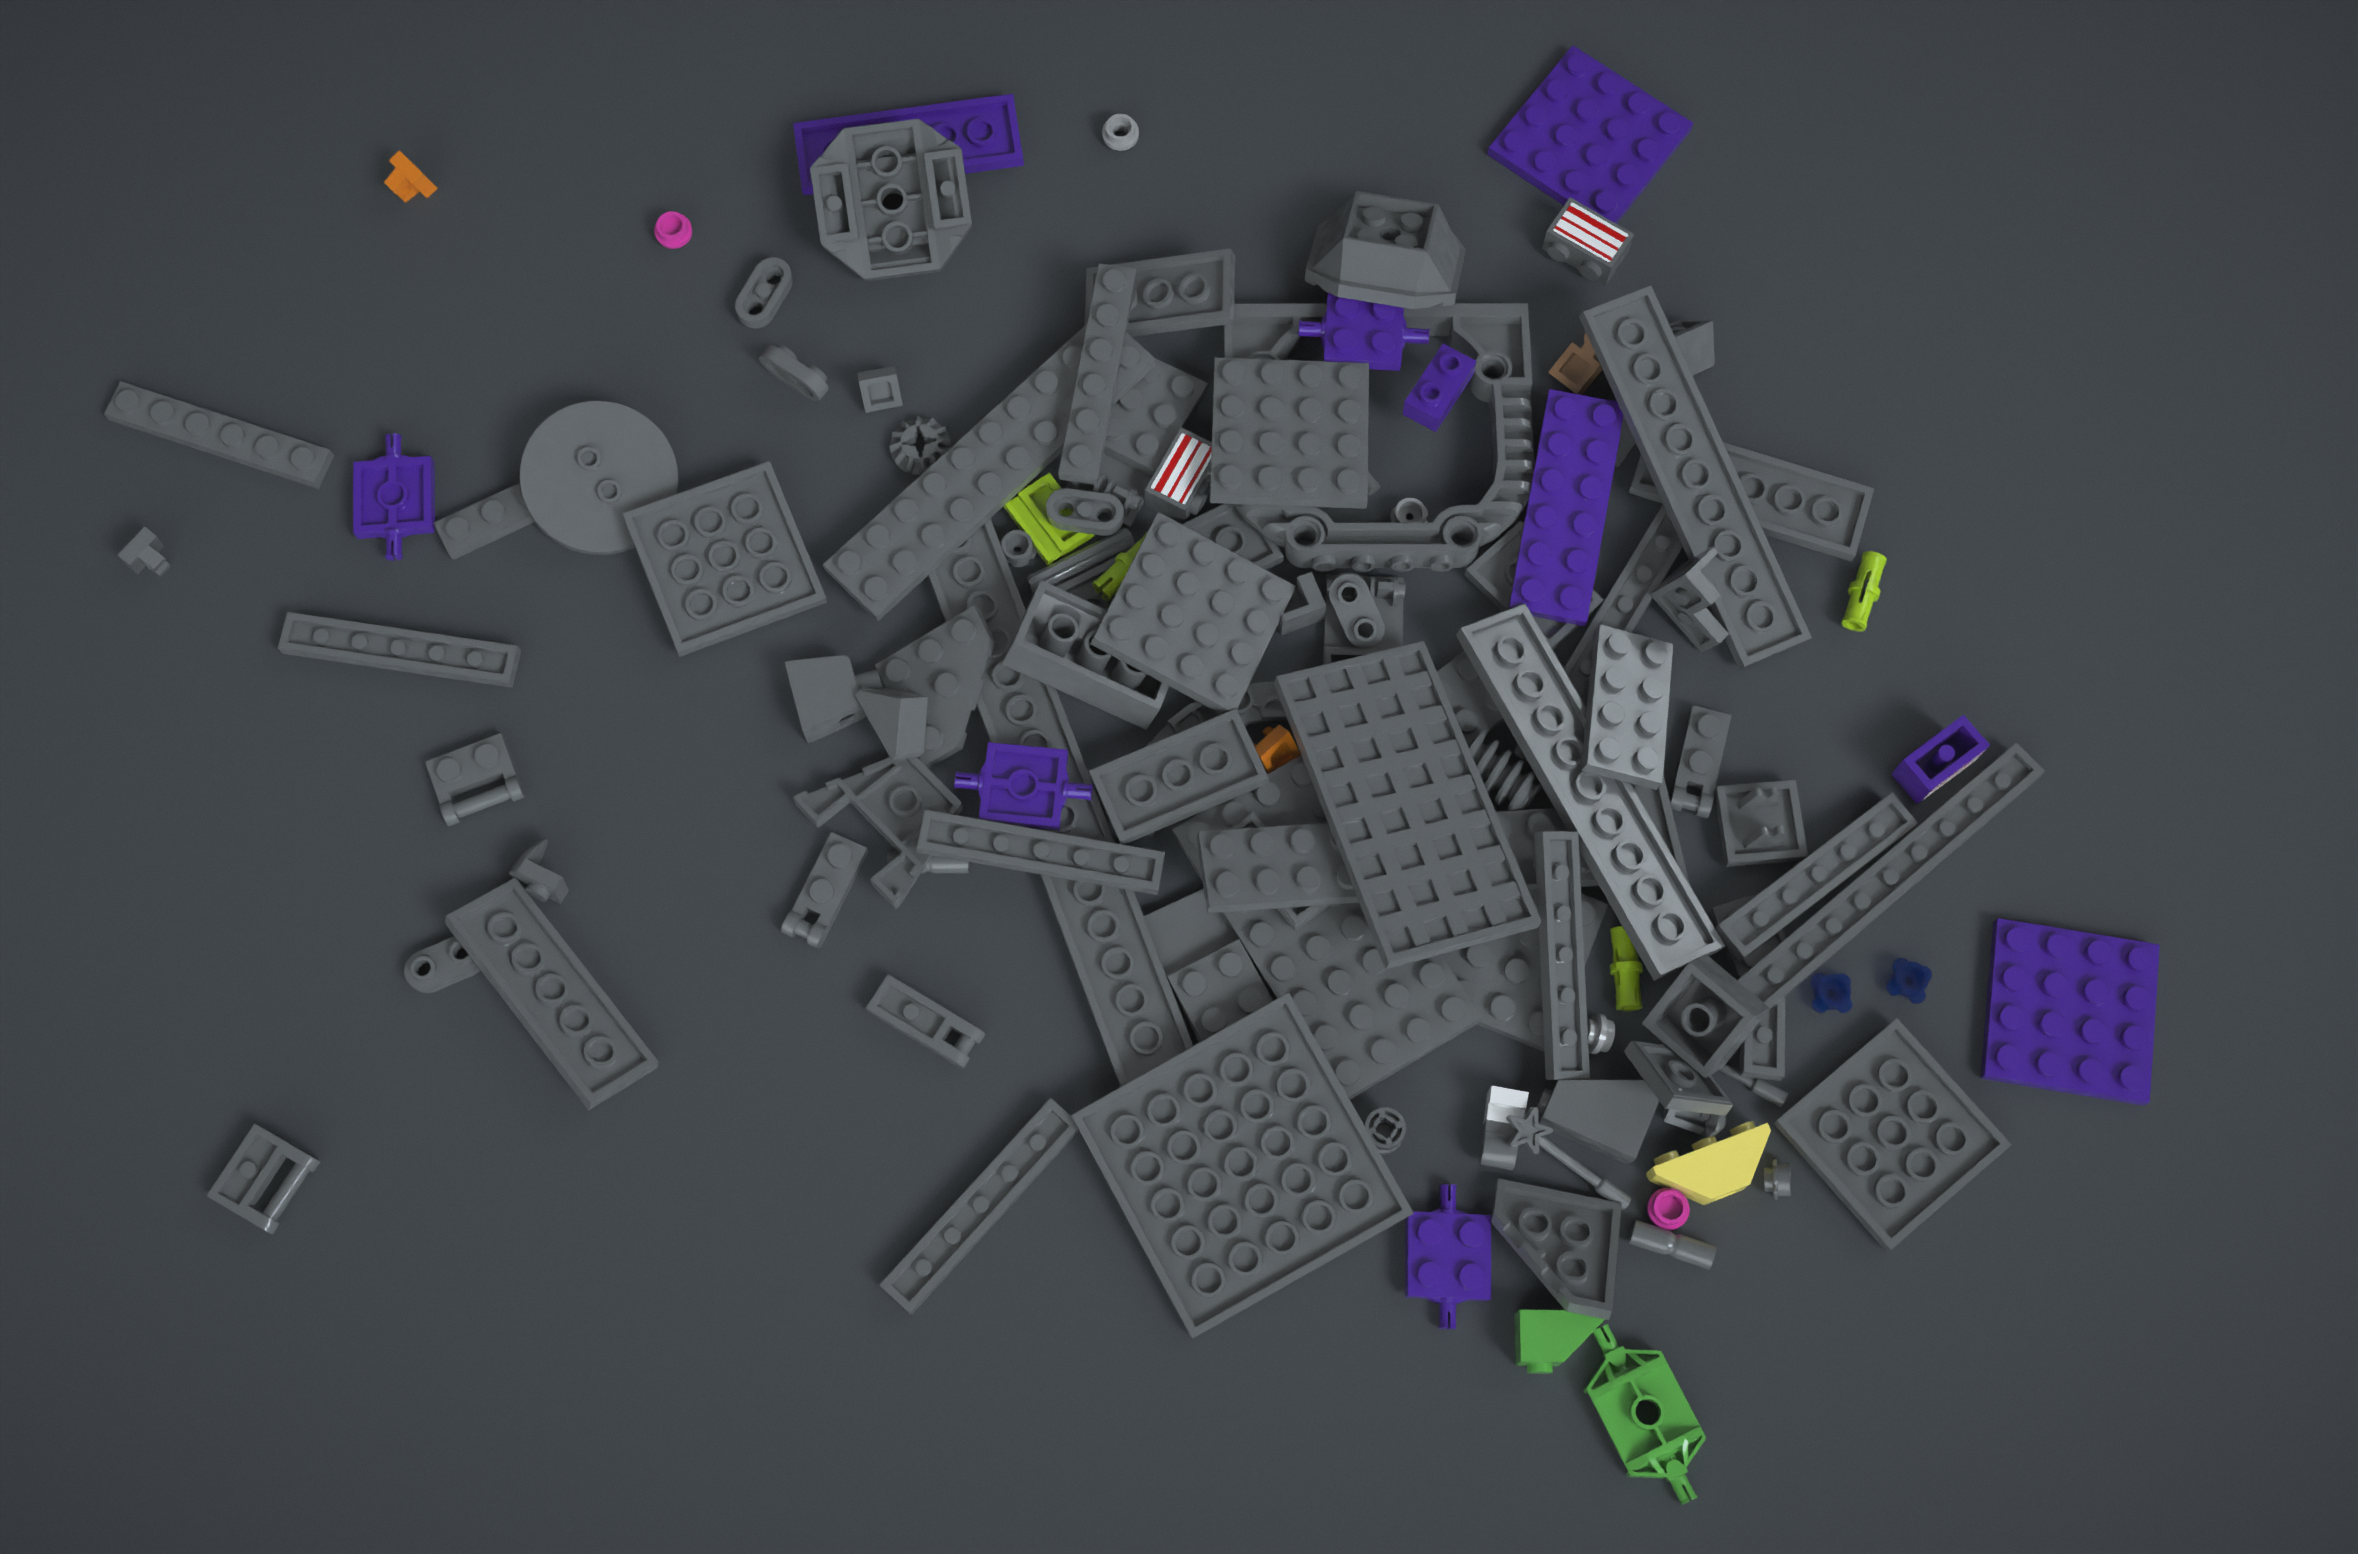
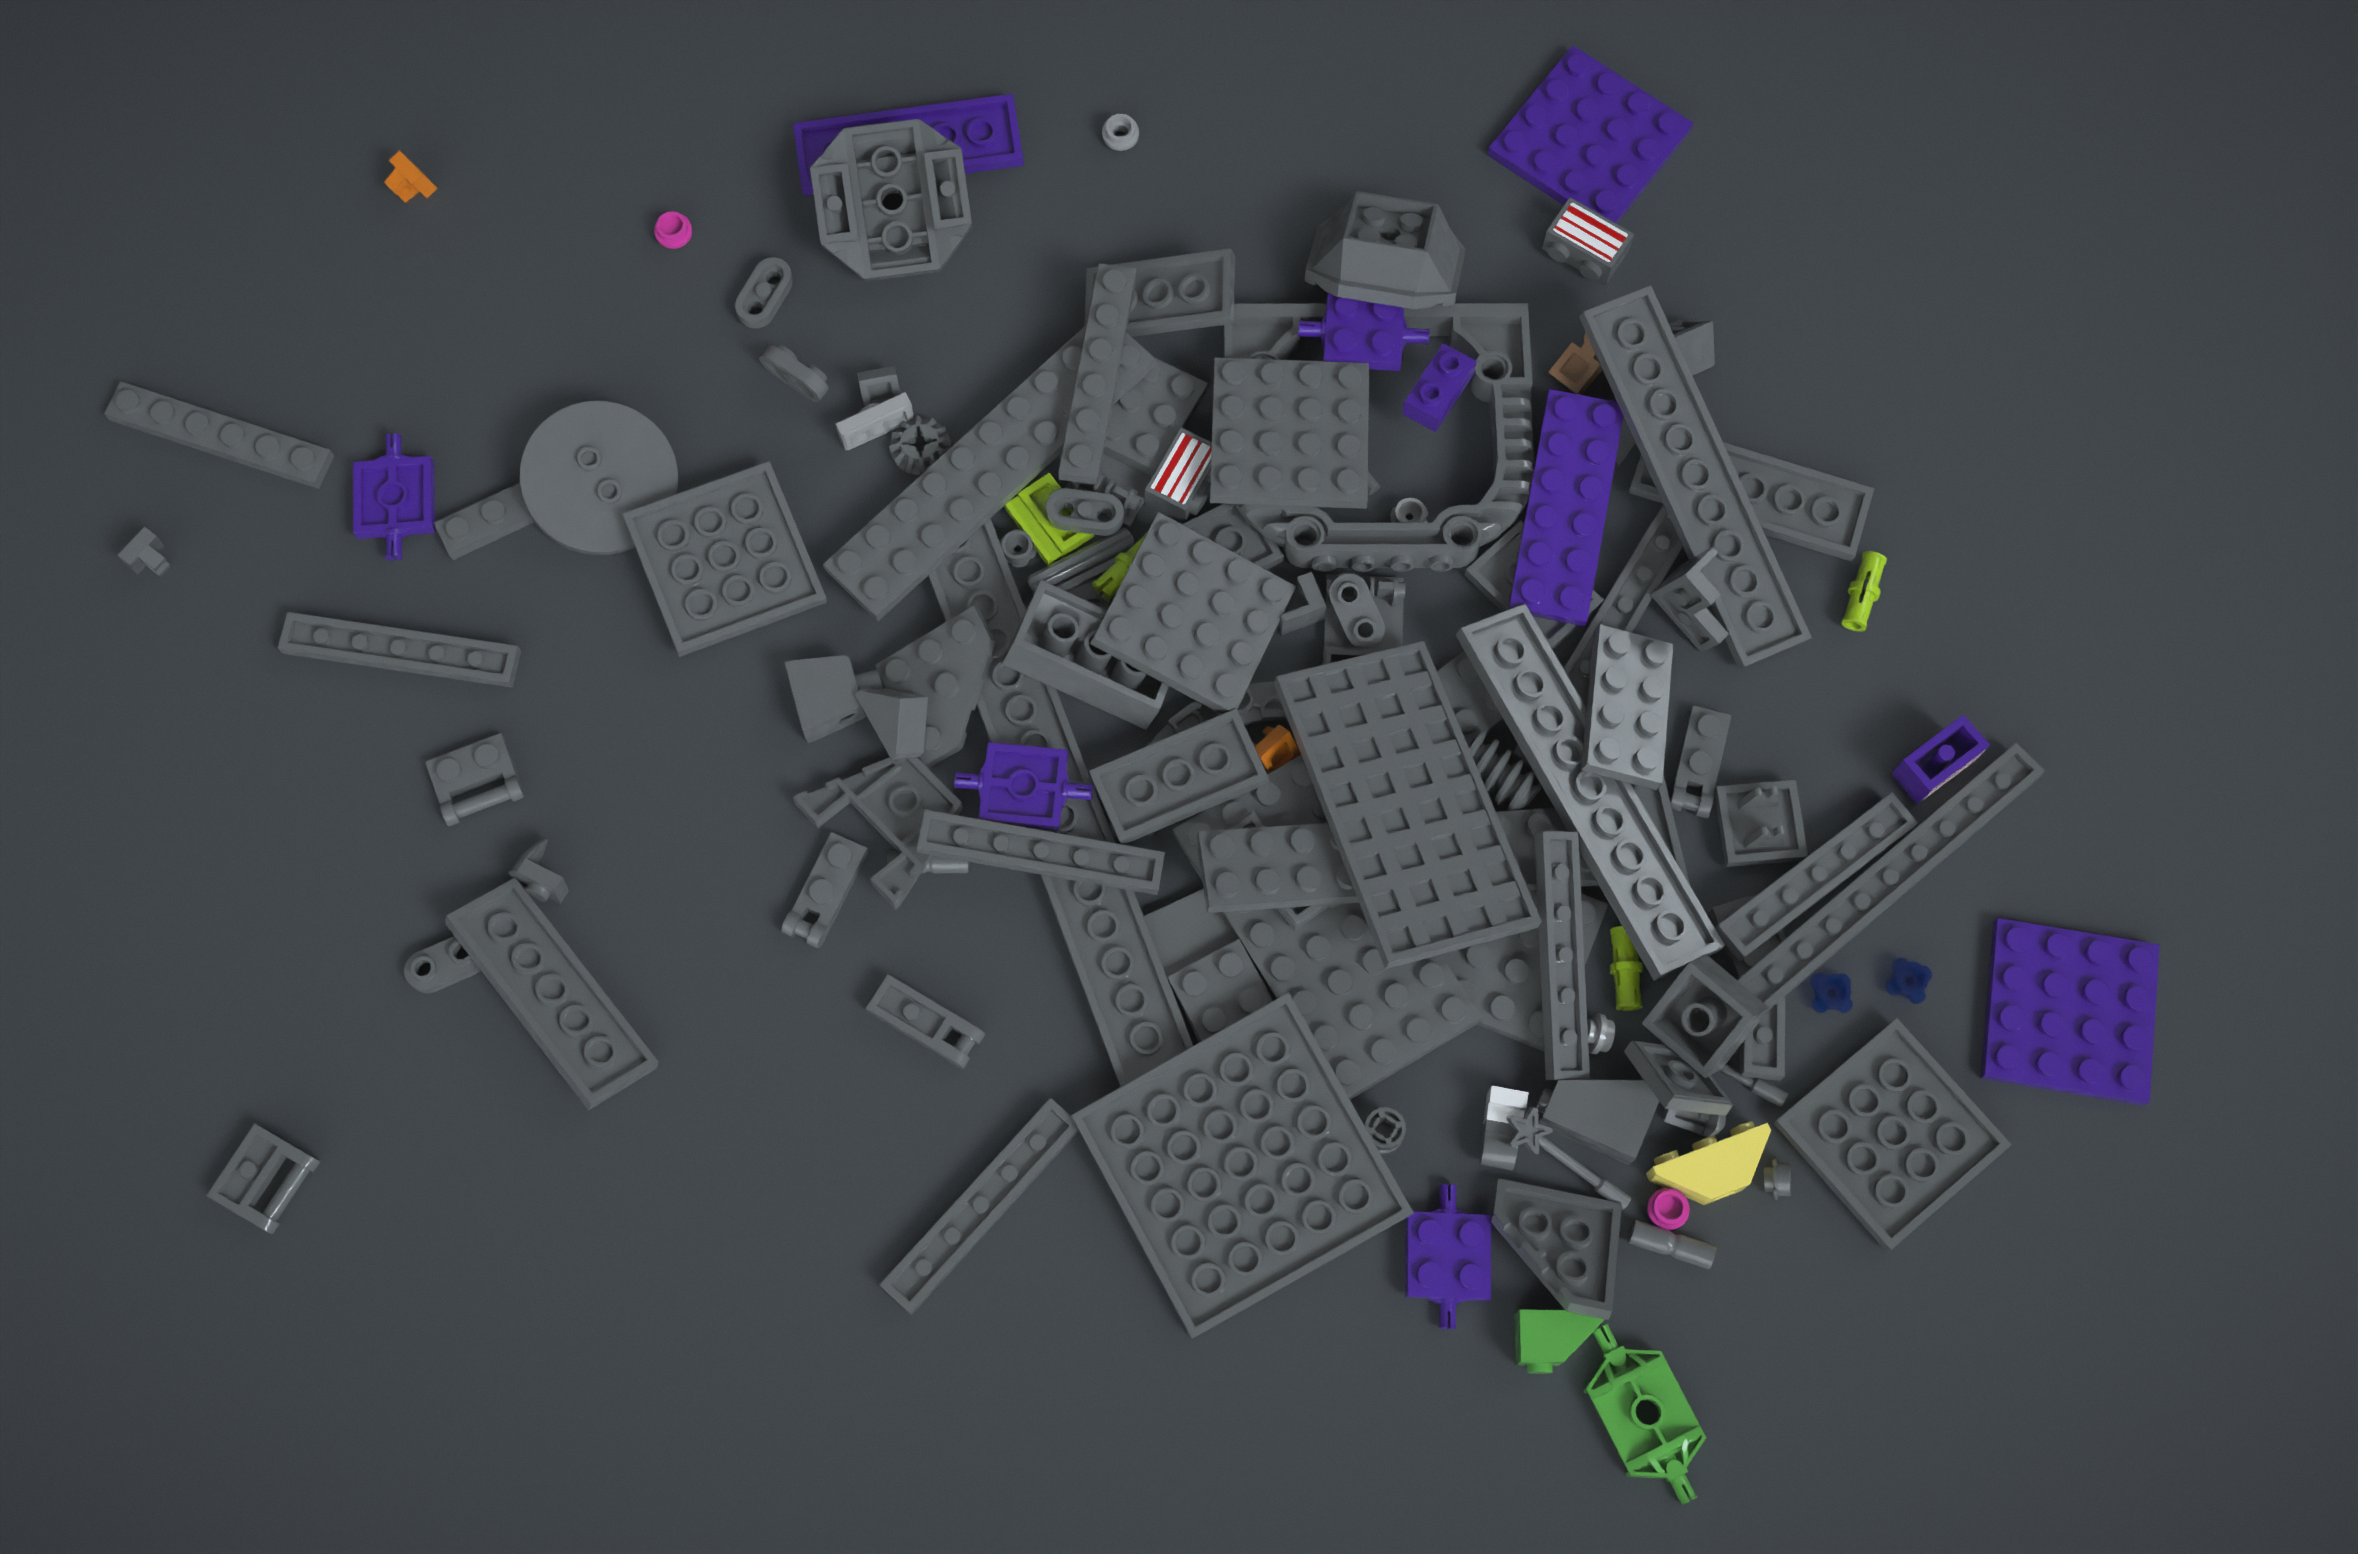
none -> light grey plate [836,392,914,451]

